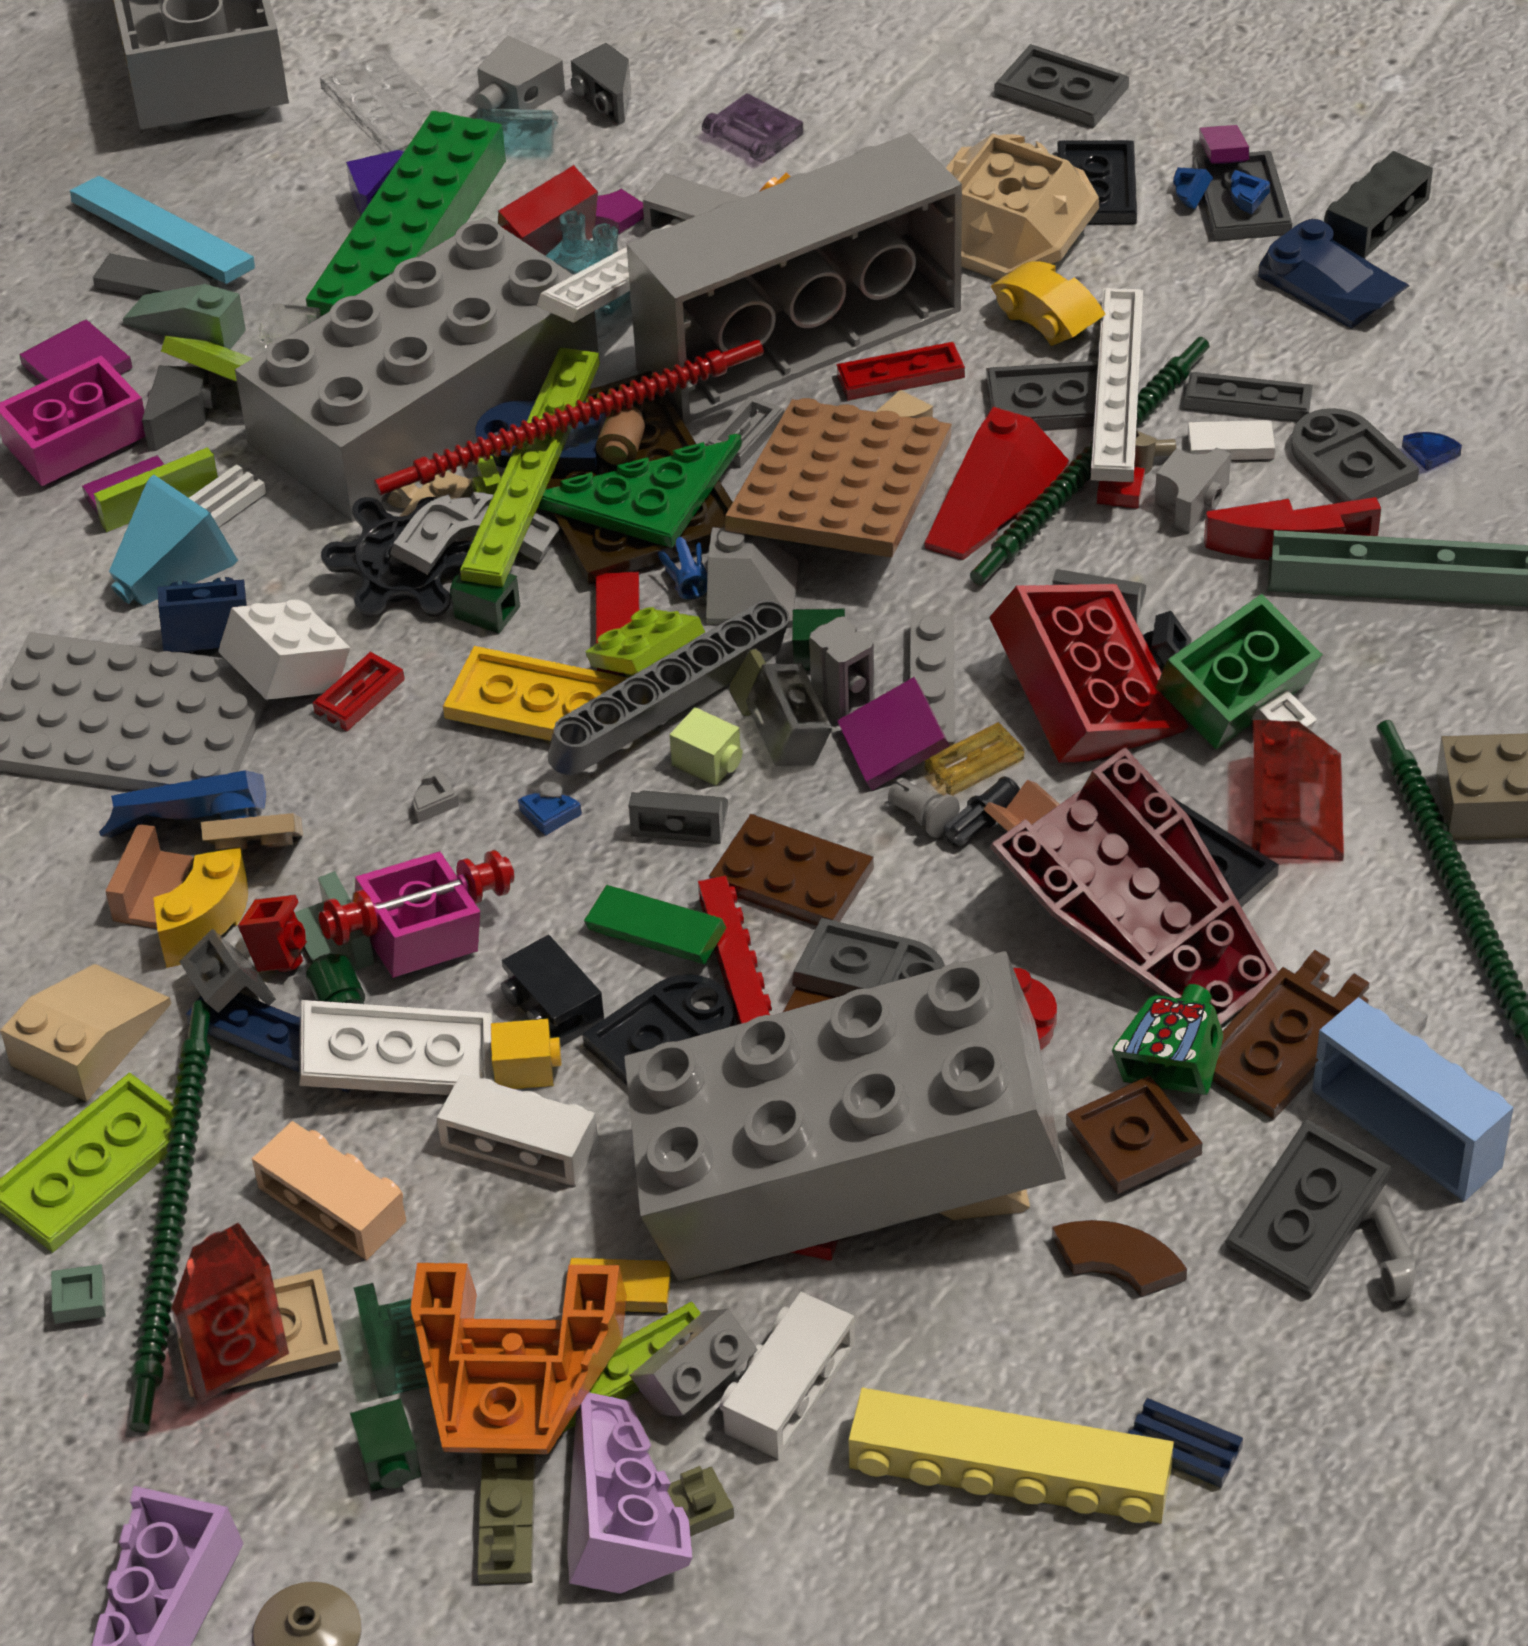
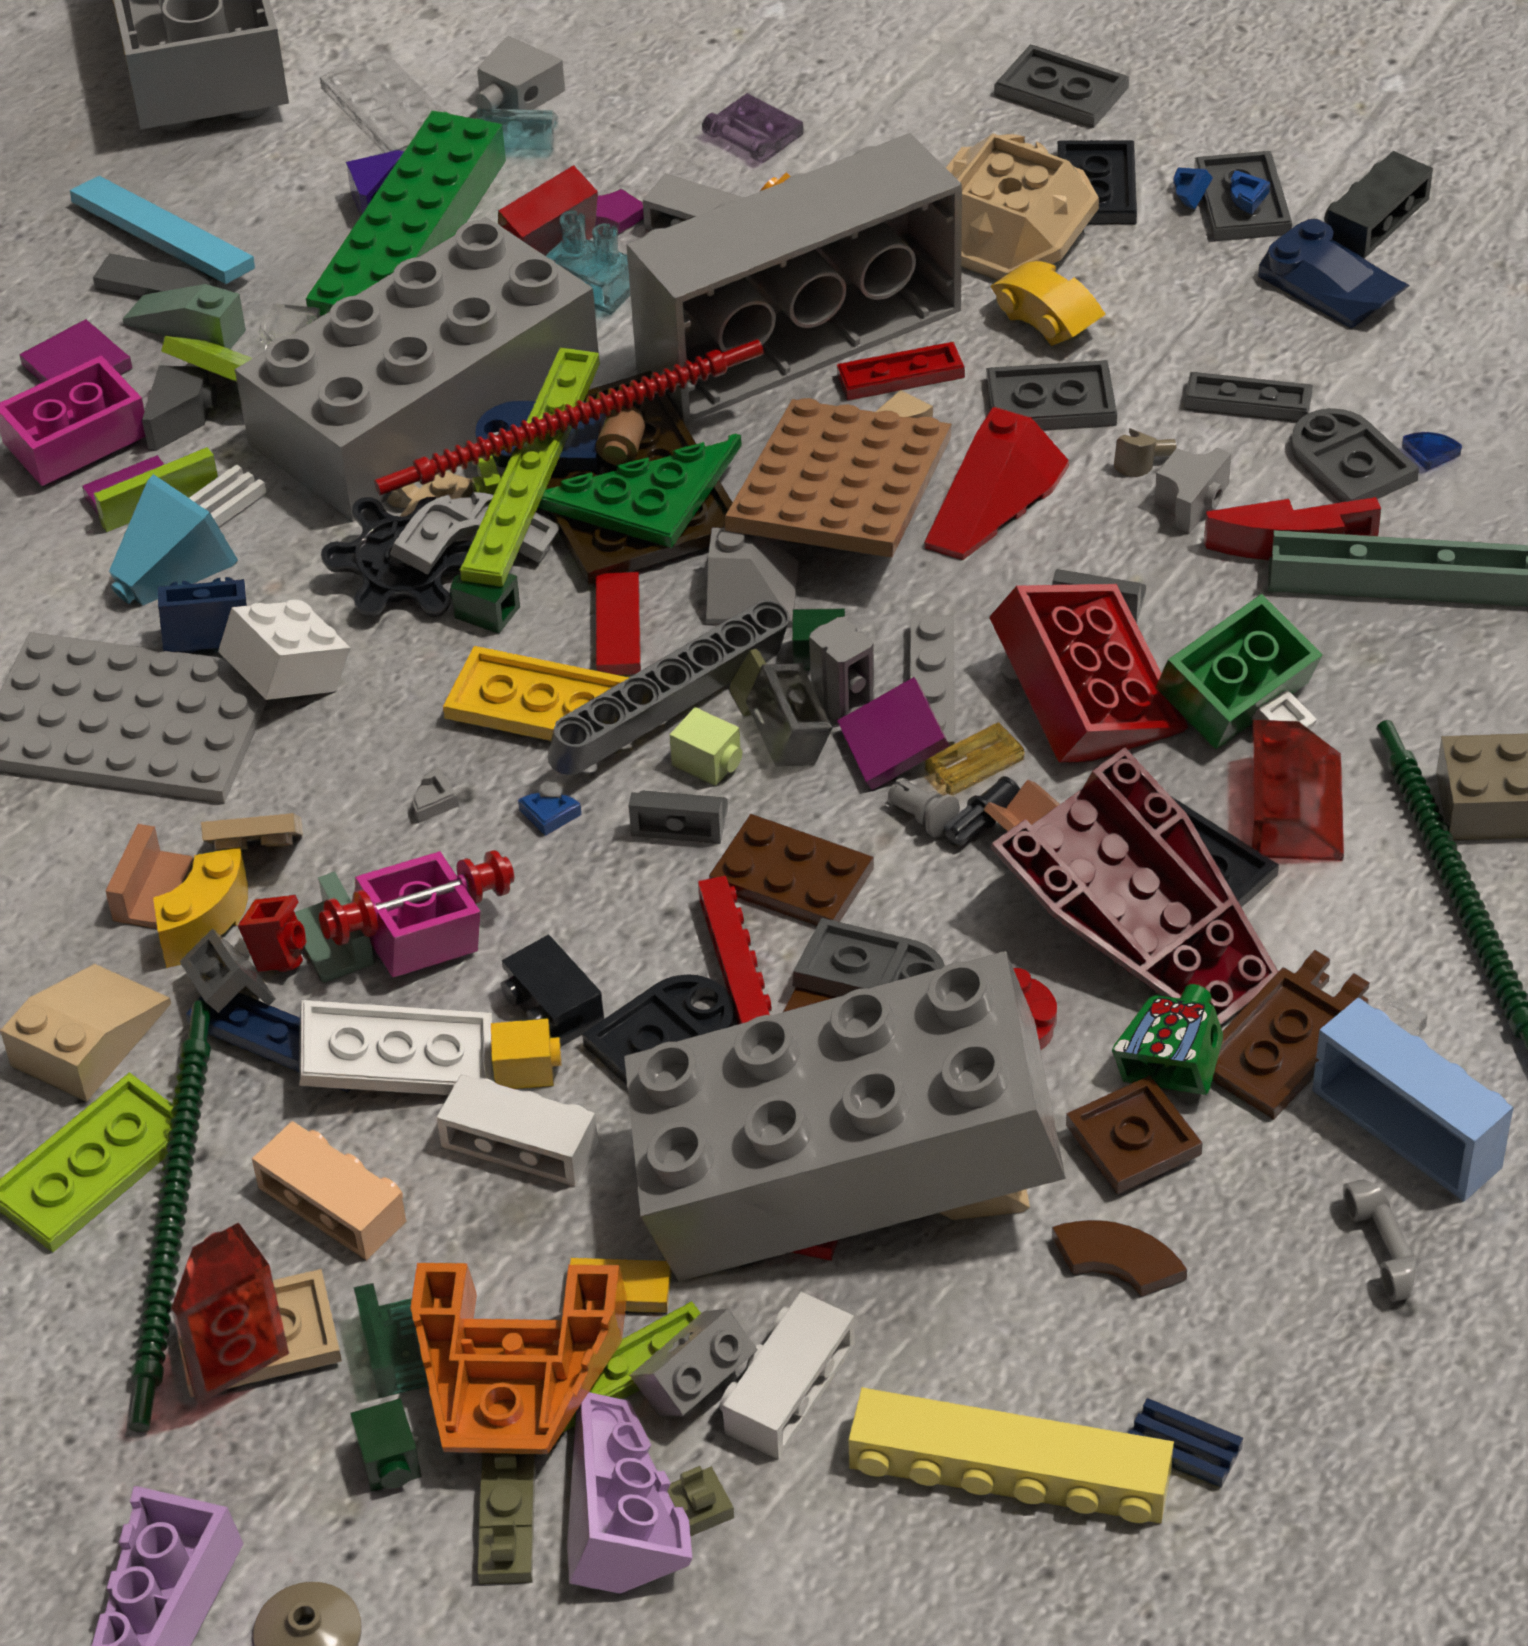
sand green plate [51,1264,106,1324] -> none
blue slope [99,770,266,838] -> none
dark green brick [306,953,365,1004] -> none
red tile [313,651,405,731] -> none
white tile [537,224,673,323] -> none
dark grey slope [571,43,631,125] -> none
green tile [584,884,726,965] -> none
lime plate [585,607,705,678] -> none
blue piece [658,537,708,600] -> none
light grey tile [705,396,784,468] -> none
dark green hose [970,337,1210,585] -> none
white tile [1091,288,1143,482] -> none
red plate [1097,467,1145,509] -> none
black tile [1143,611,1192,665] -> none
white tile [1188,420,1275,460] -> none
magenta tile [1199,125,1249,164] -> none
dark grey tile [1225,1119,1393,1296] -> none

